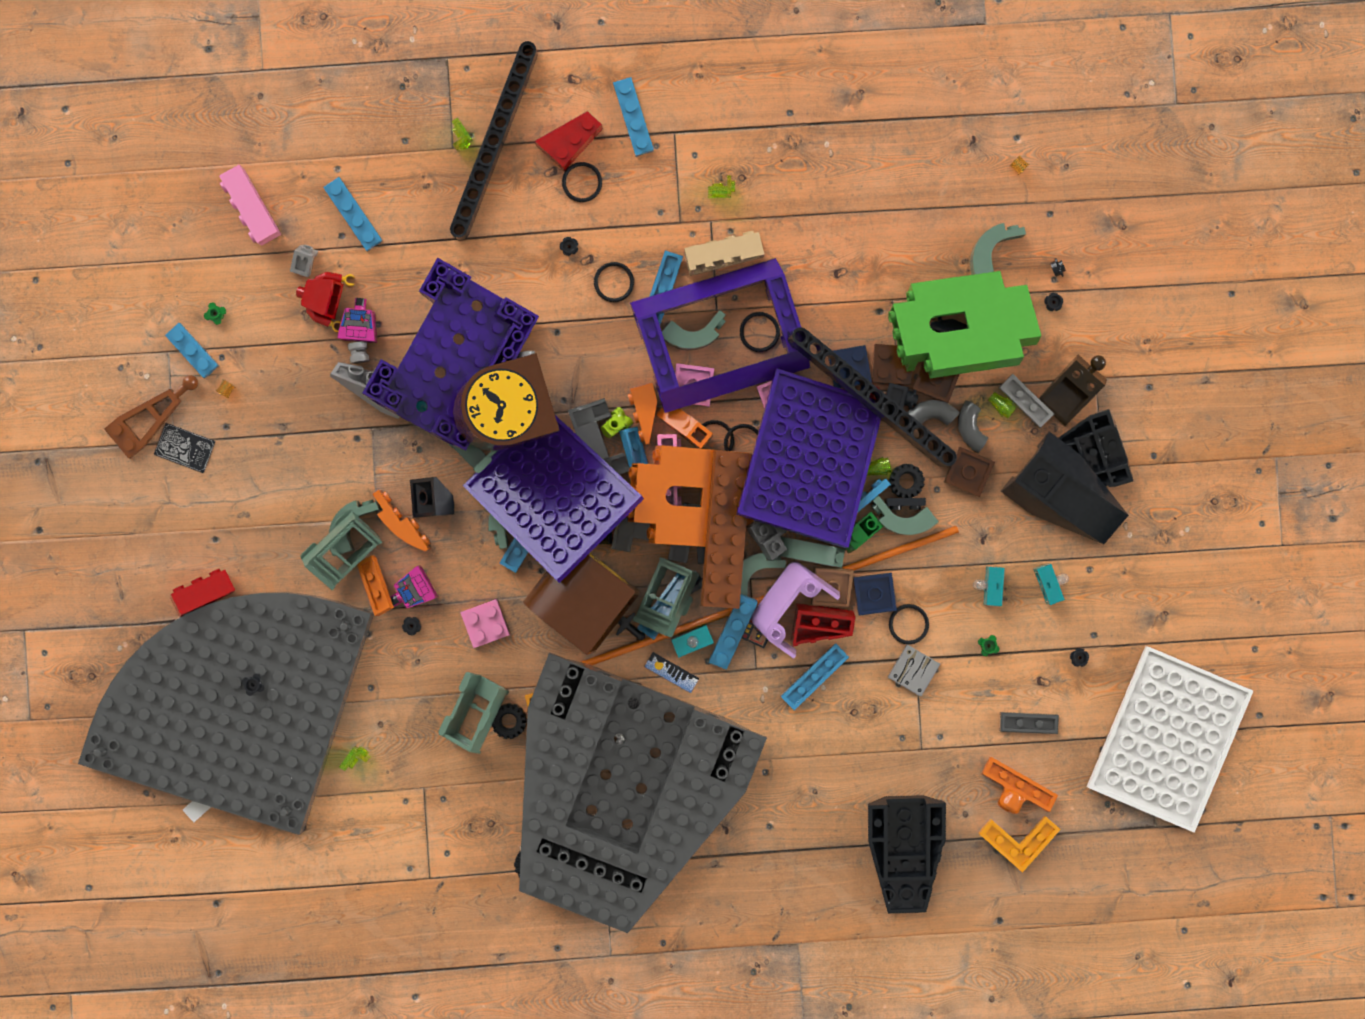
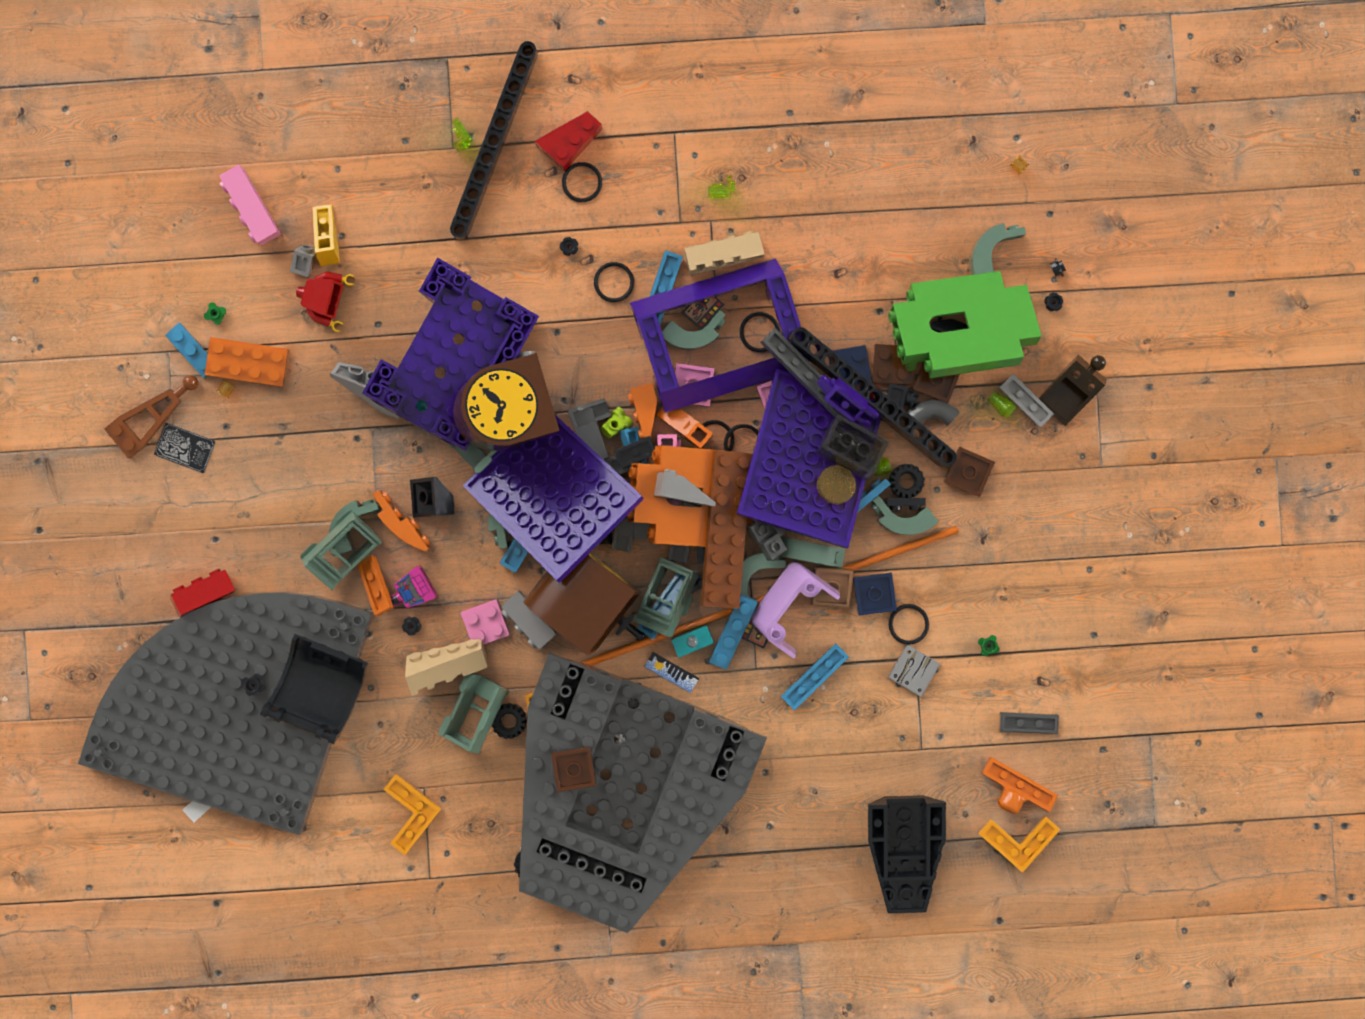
dark azure plate [323,177,383,252] -> none
torso [337,298,377,343] -> none
clear neon green bracket [339,746,371,771] -> none
light grey wheel [347,341,370,364] -> none
dark azure plate [613,77,654,157] -> none
red wedge [791,603,856,647] -> none
green slope [845,512,883,553] -> none
dark grey cylinder [958,400,988,453] -> none
teal piece [973,566,1005,606] -> none
black wedge [1001,431,1129,545] -> none
teal piece [1033,563,1069,605] -> none
black wedge [1058,409,1134,487] -> none
black plate [1070,648,1089,667] -> none
white plate [1087,646,1253,833] -> none
none -> orange plate [204,337,289,387]
none -> black hinge [260,634,368,745]
none -> yellow slope [313,204,340,266]
none -> light orange plate [383,773,441,855]
none -> tan wedge [405,638,487,696]
none -> light grey brick [501,590,558,649]
none -> reddish brown plate [551,746,597,792]
none -> black plate [614,436,655,469]
none -> light grey slope [654,469,716,506]
none -> piece [682,297,725,330]
none -> dark grey plate [760,328,848,424]
none -> clear smoke brick [816,414,889,480]
none -> dark purple hinge [817,374,879,427]
none -> clear yellow tile [817,465,856,505]

